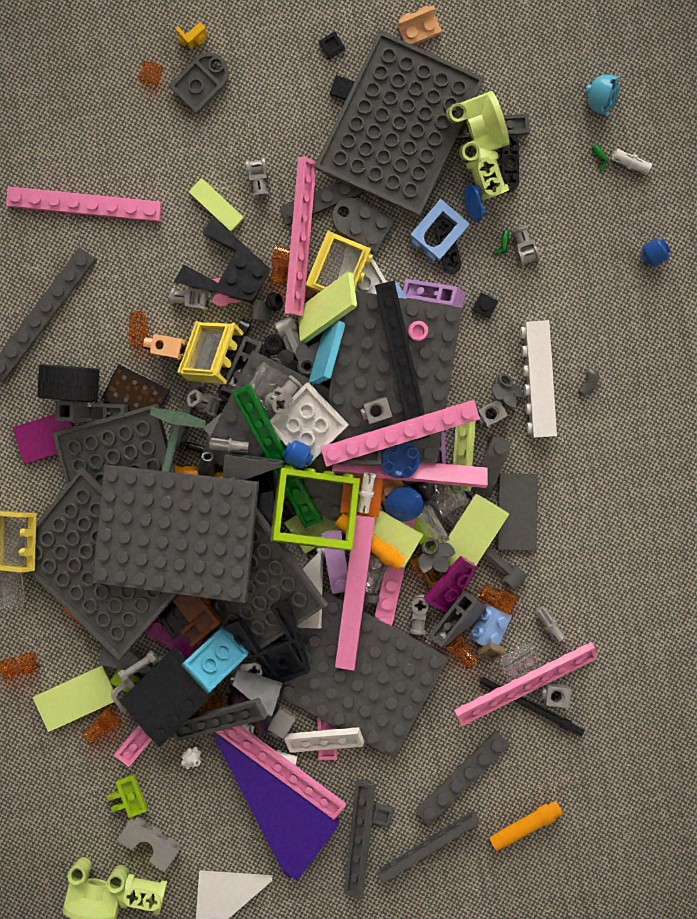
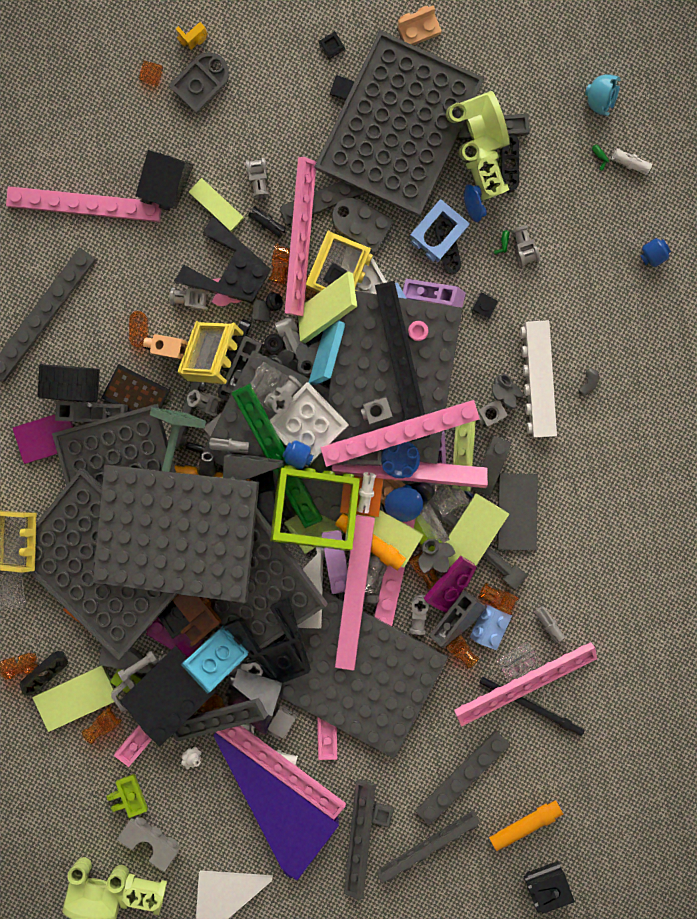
white plate [284,727,364,753] -> none
dark tan tile [477,642,505,661] -> none
light grey brick [540,683,571,708] -> none
none -> black beam [19,651,68,696]
none -> black slope [135,150,194,211]
none -> black pin [248,206,286,238]
none -> black tile [323,263,347,284]
none -> black piece [523,861,575,914]

